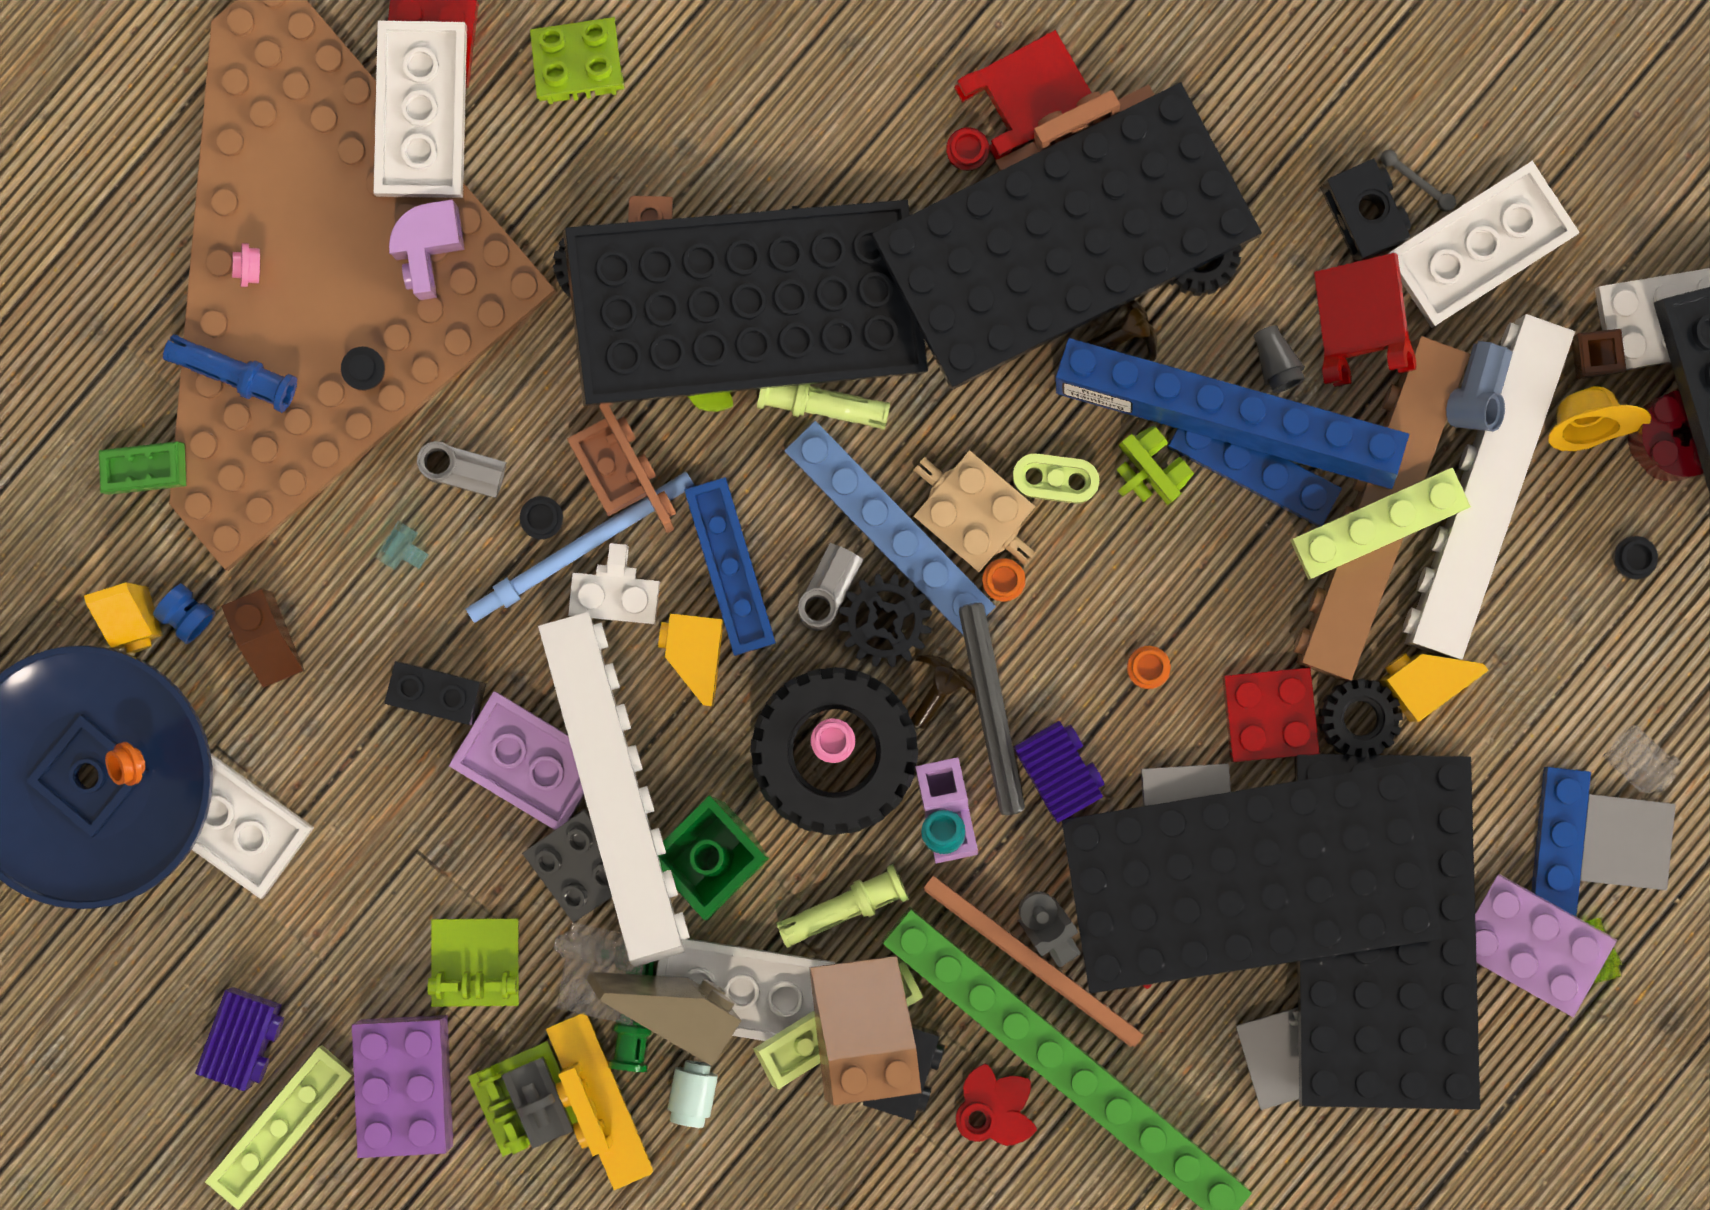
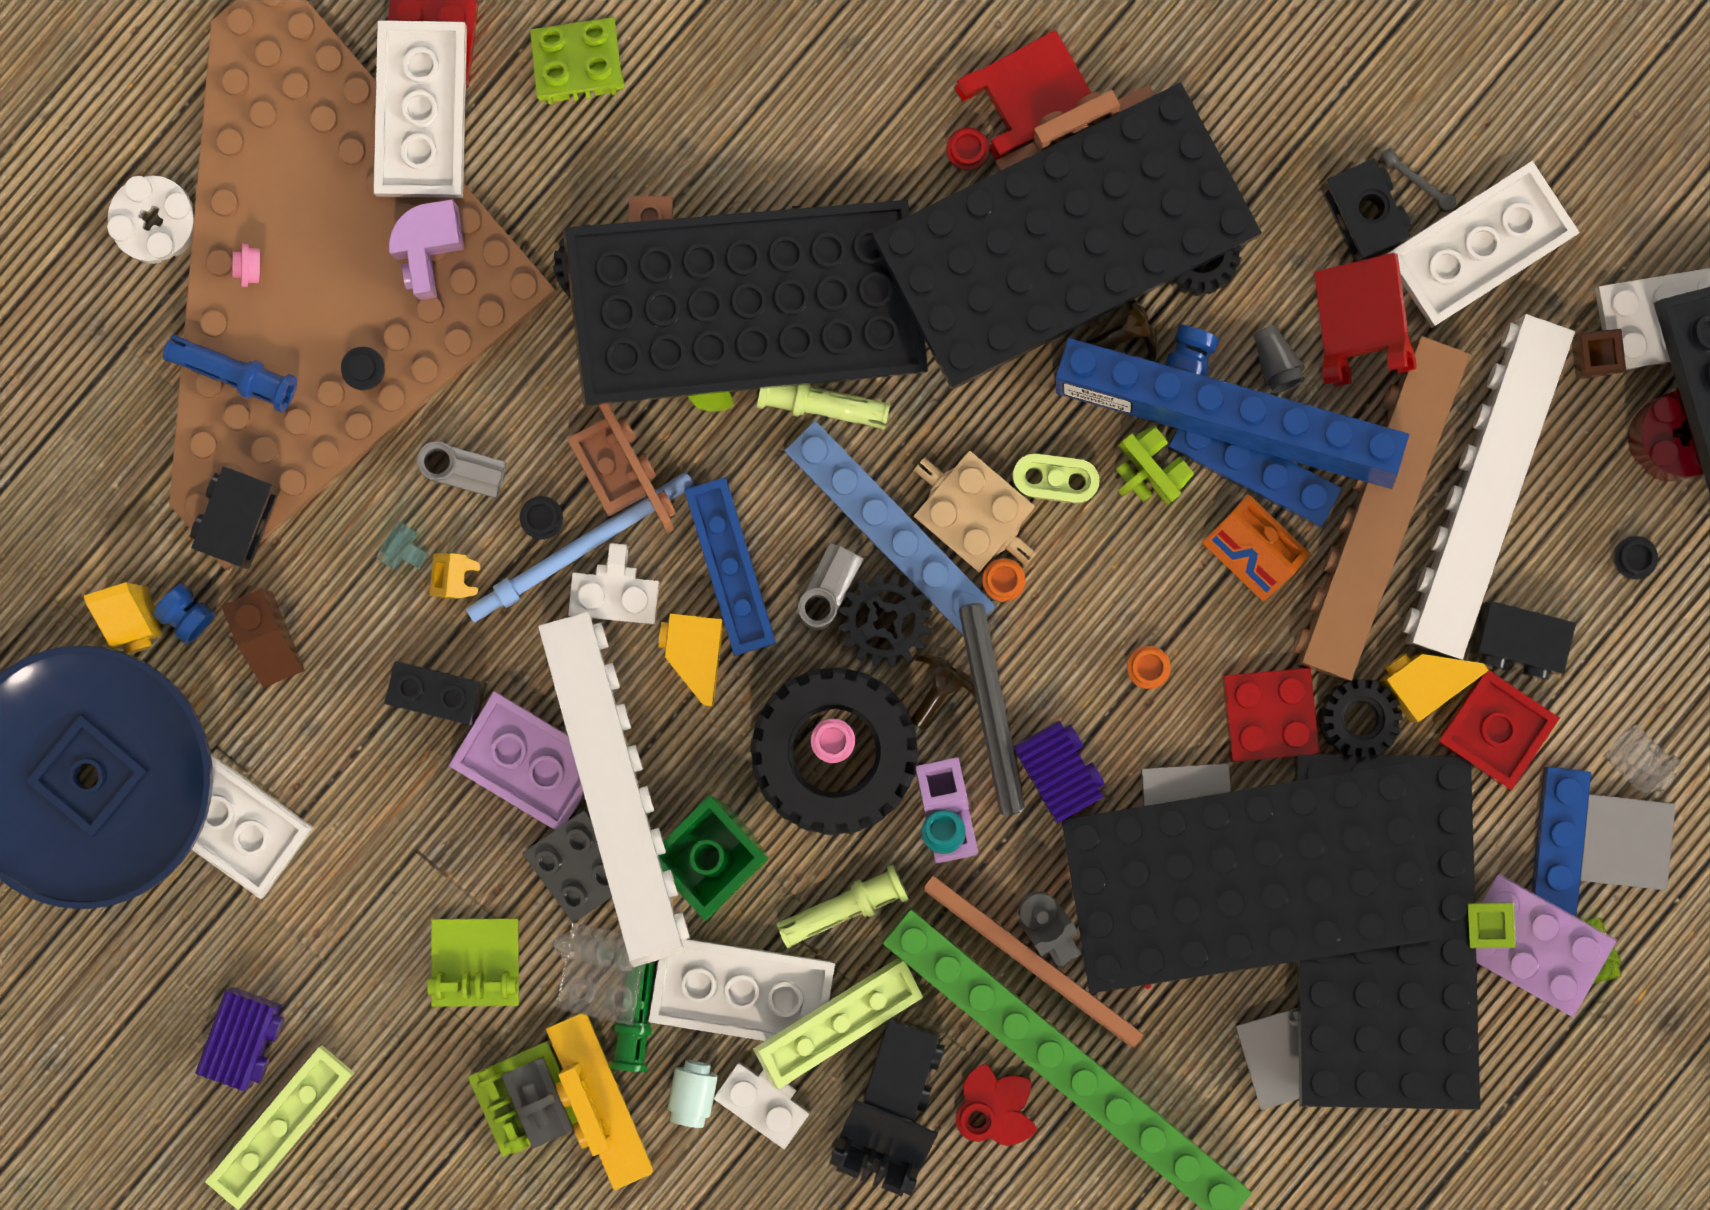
bright green plate [99,441,187,495] -> none
orange plate [105,742,145,786] -> none
medium lavender brick [352,1015,453,1158] -> none
dark tan slope [586,972,741,1067] -> none
medium nougat slope [809,956,922,1106] -> none
yellowish green plate [1290,467,1471,580] -> none
sand blue piece [1446,341,1513,432] -> none
yellow piece [1548,386,1651,451] -> none
none -> white plate [107,175,195,264]
none -> black brick [190,466,281,569]
none -> yellow tile [429,553,480,599]
none -> white hinge [714,1061,810,1150]
none -> black hinge [829,1100,938,1197]
none -> blue wheel [1165,325,1220,376]
none -> orange panel [1202,494,1311,602]
none -> red plate [1436,670,1560,790]
none -> lime plate [1468,902,1517,948]
none -> black brick [1470,601,1576,680]

